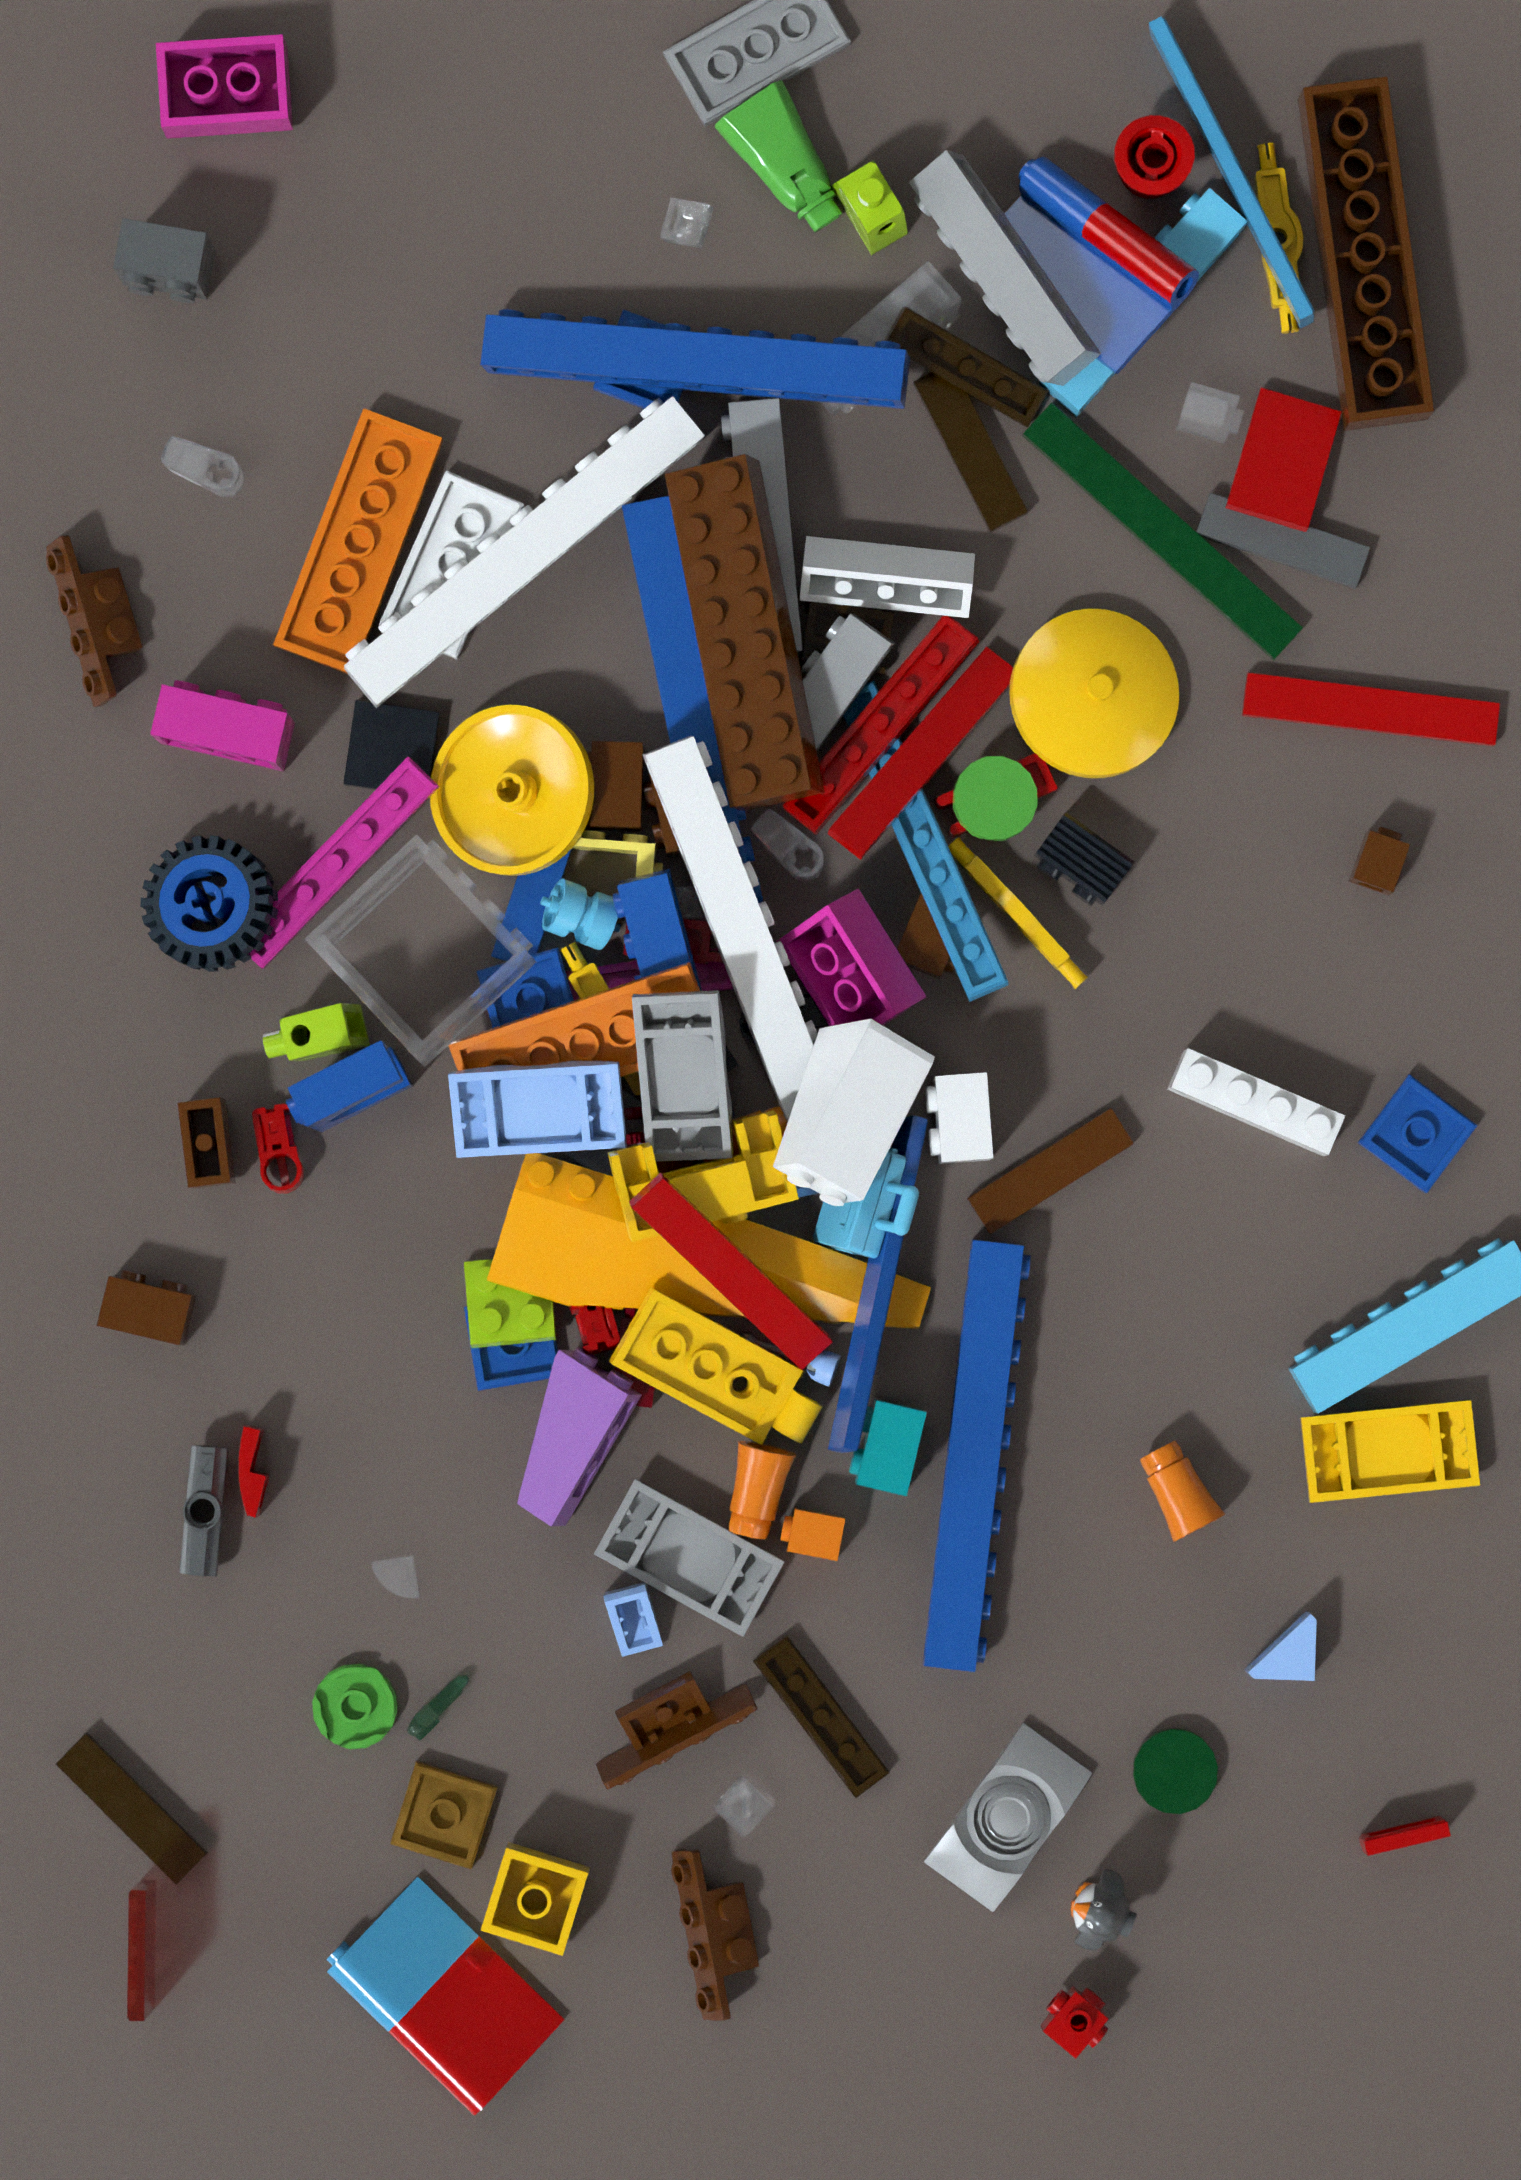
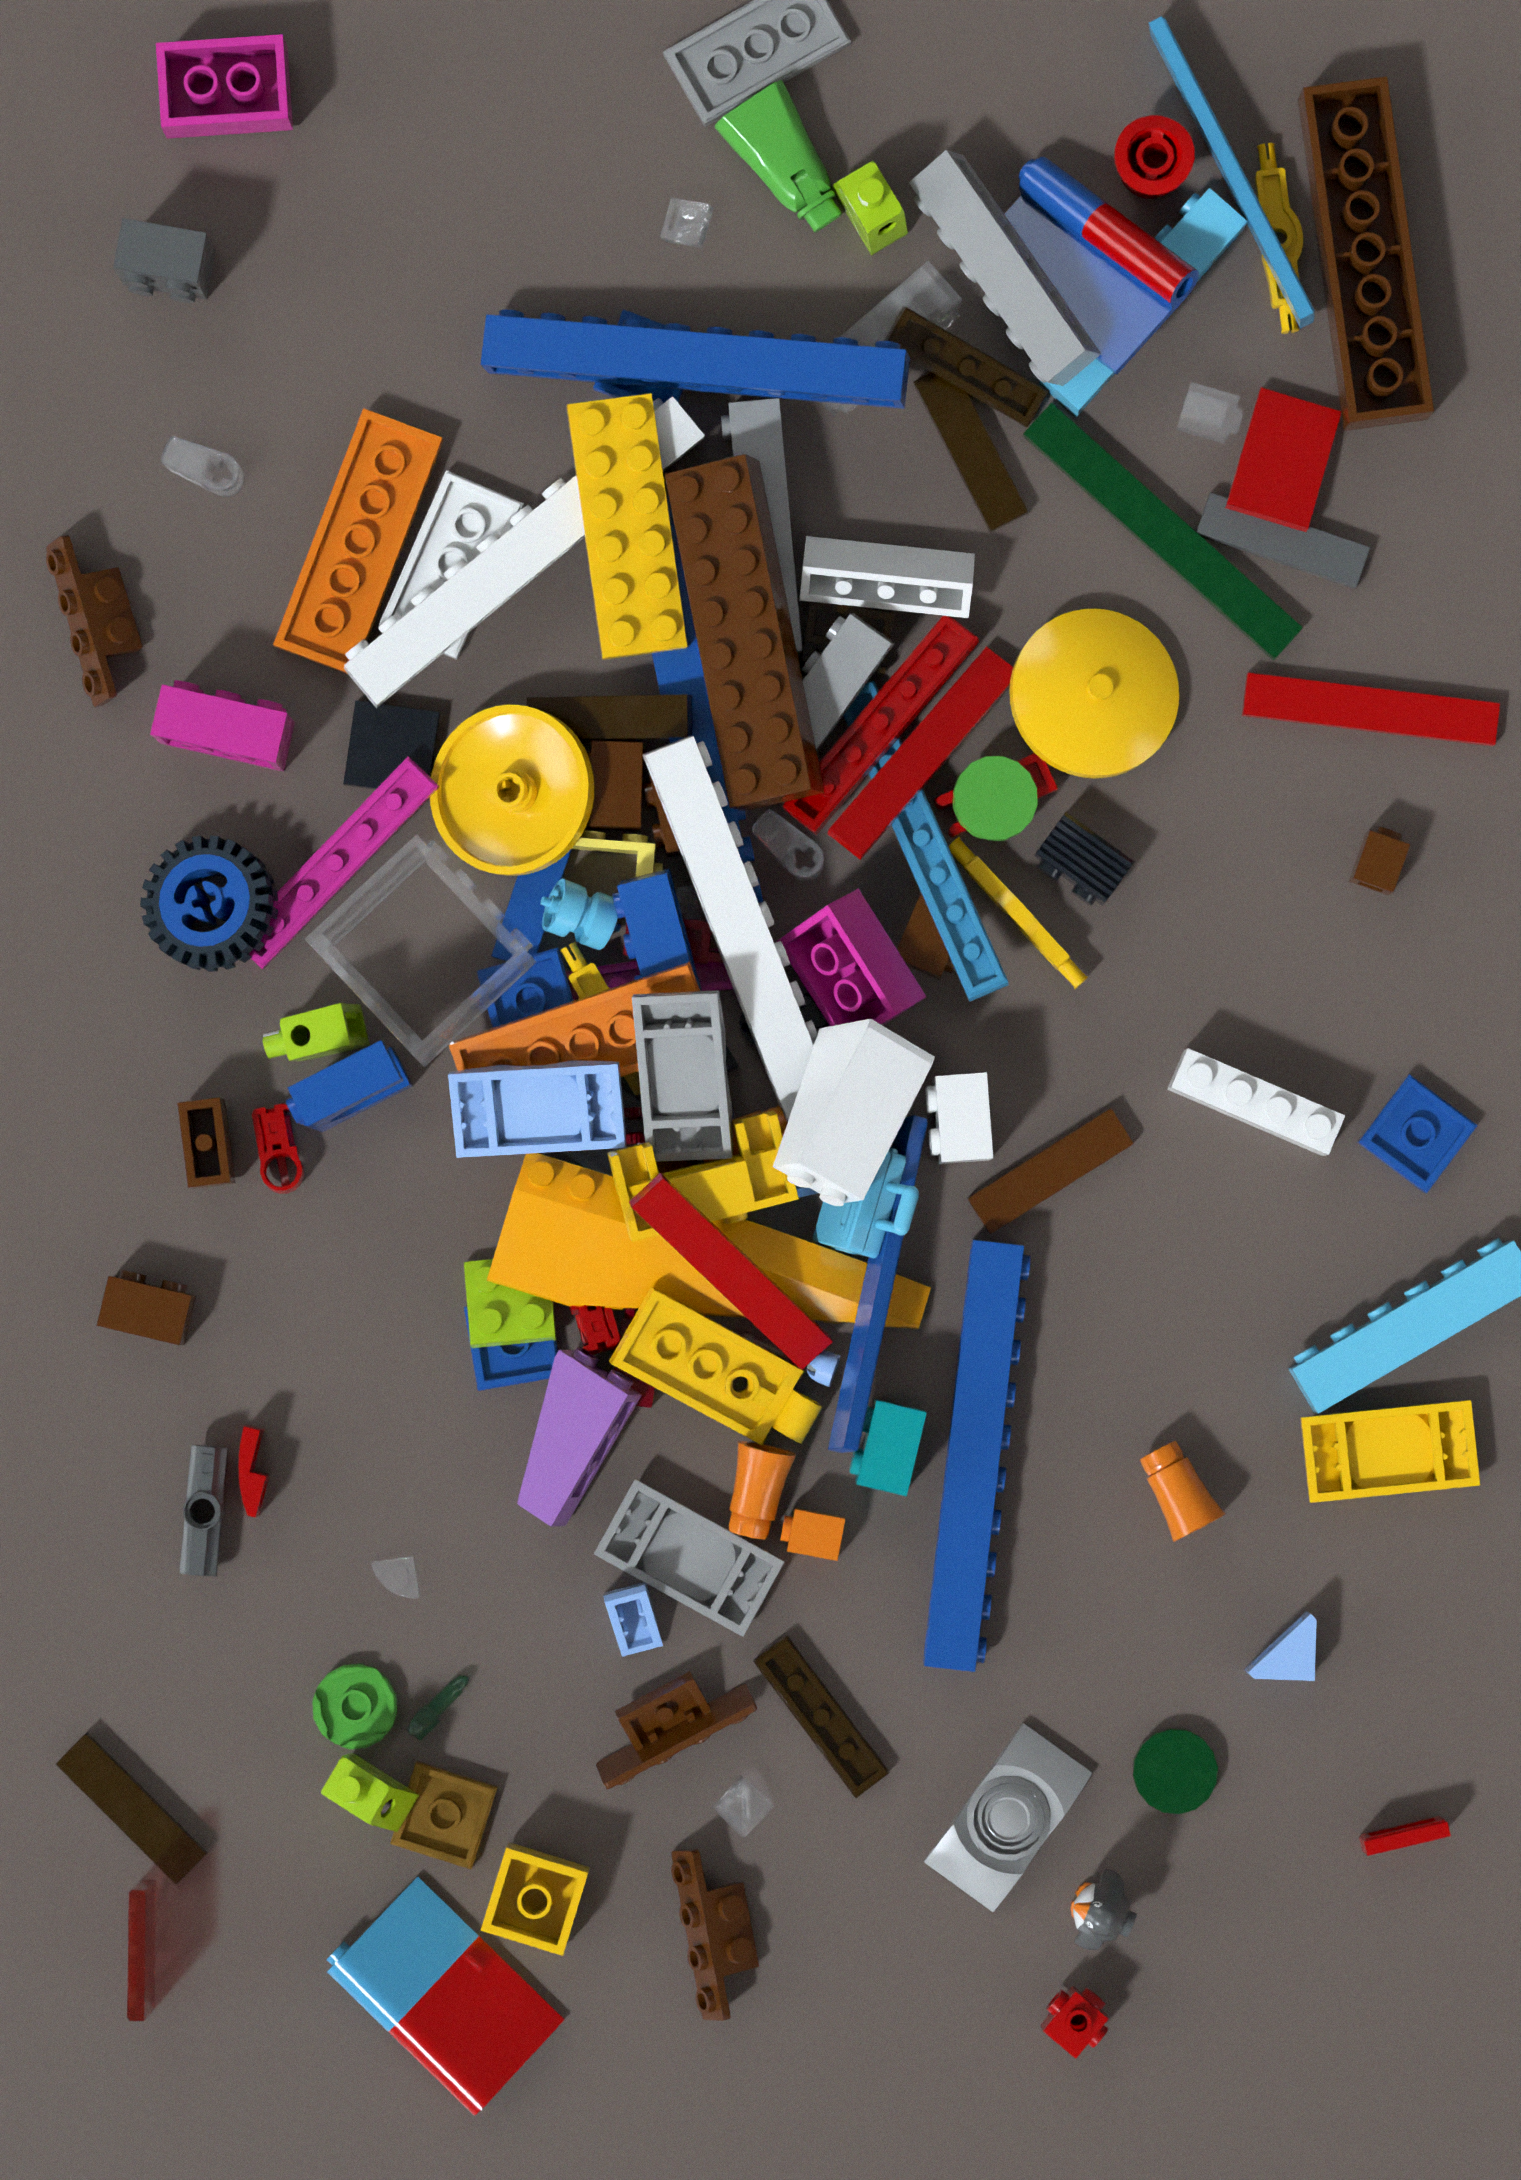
none -> lime torso [321,1753,419,1832]
none -> dark brown tile [527,694,692,740]
none -> yellow plate [566,393,687,660]

